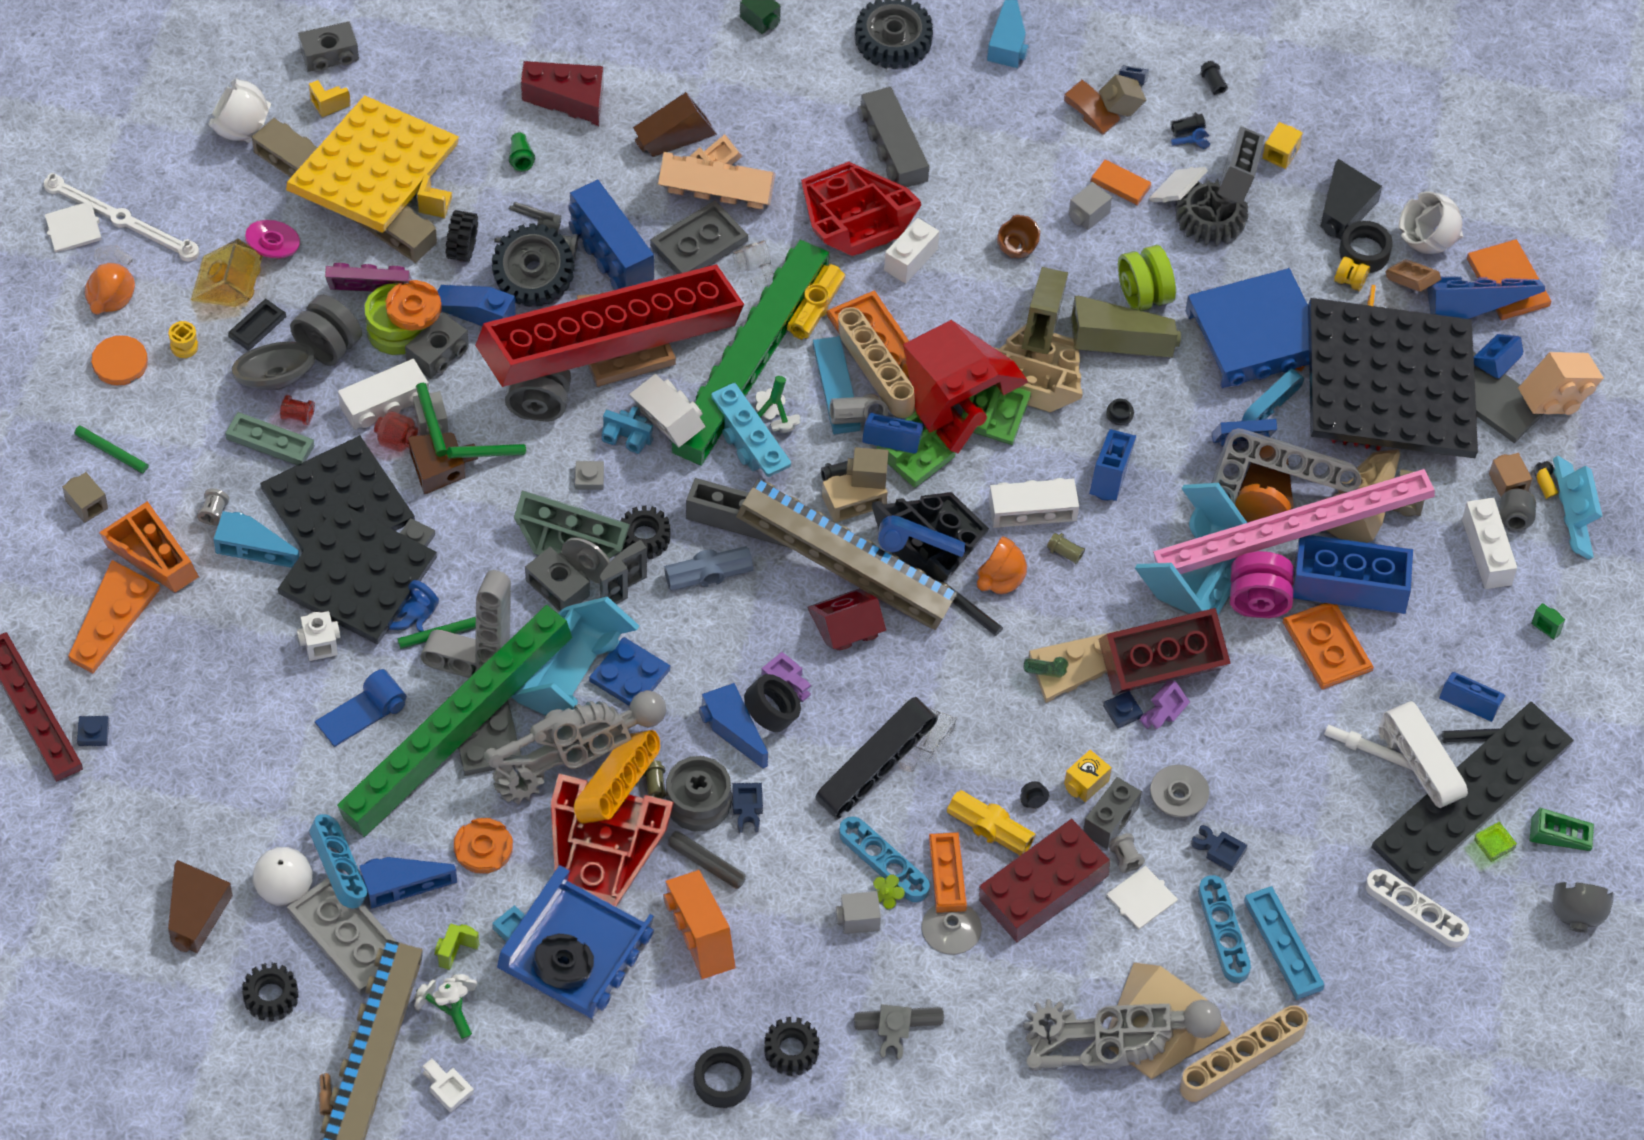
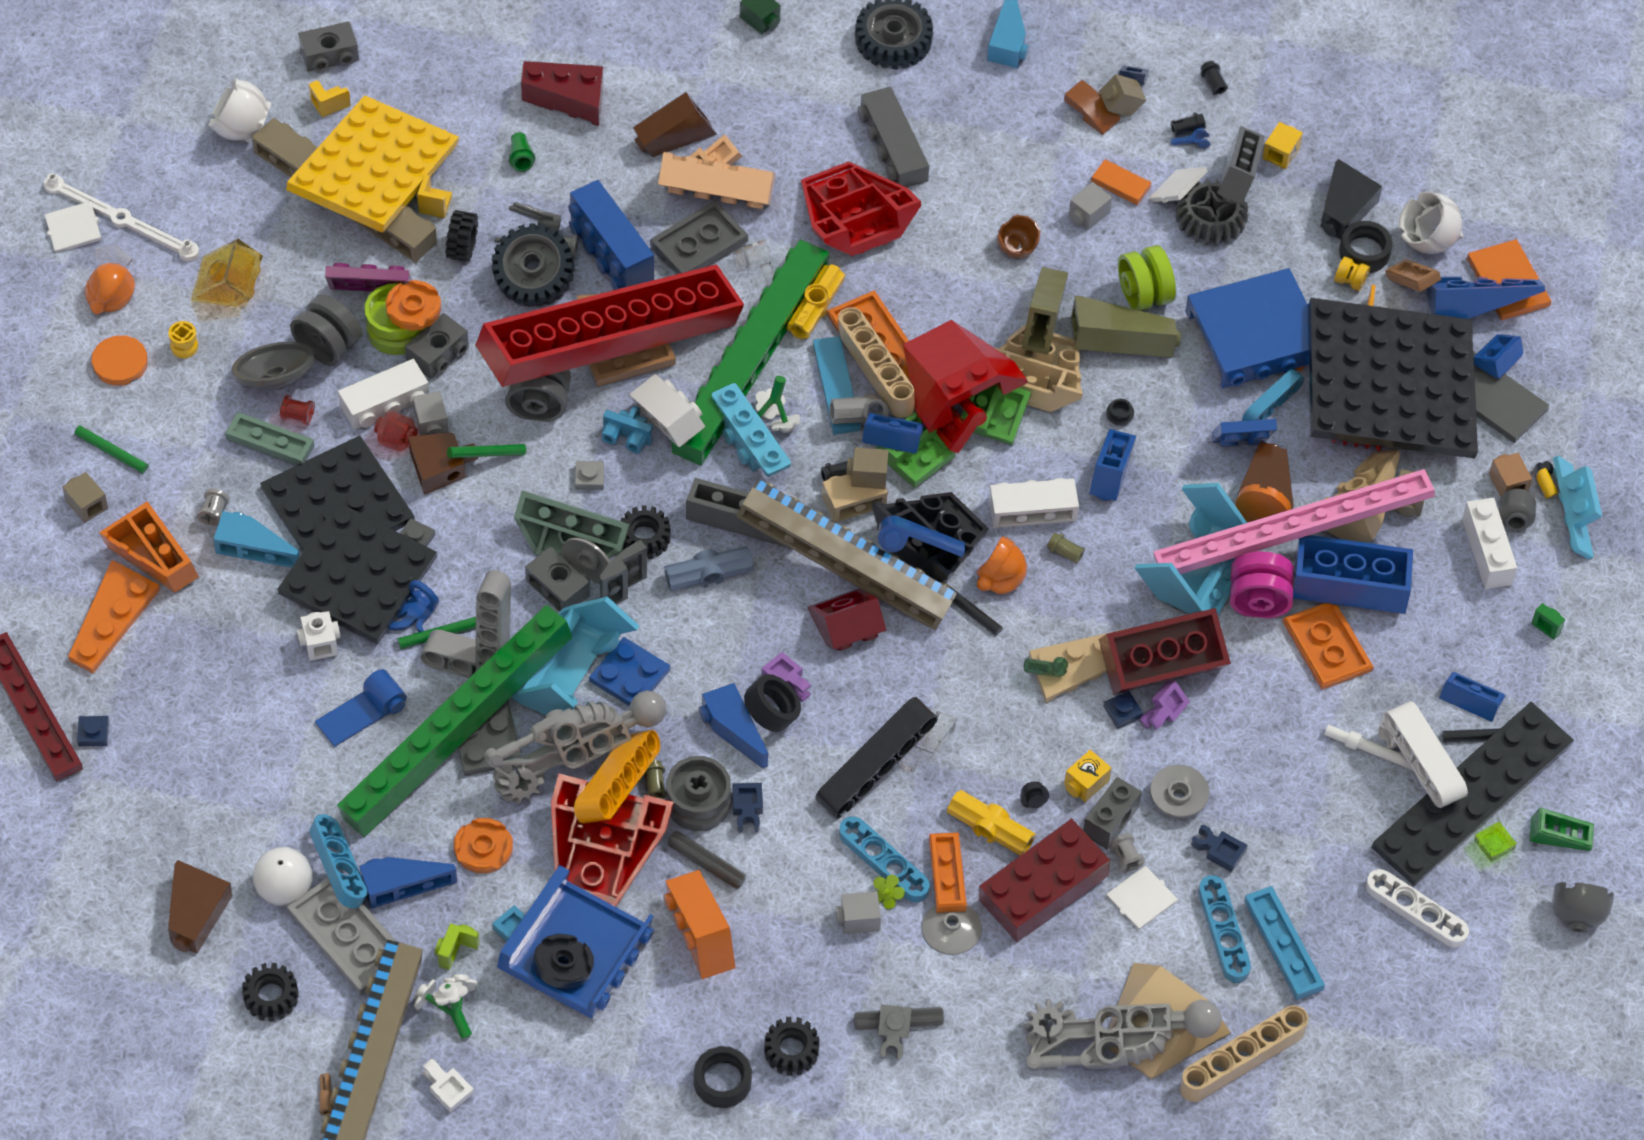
black tile [228,298,286,351] -> none
dark pink dish [245,220,300,258] -> none
green bar [416,382,447,457] -> none
blue slope [438,285,516,326] -> none
white brick [884,218,939,284] -> none
light grey beam [1211,428,1361,503] -> none
light nougat brick [1518,352,1604,415] -> none

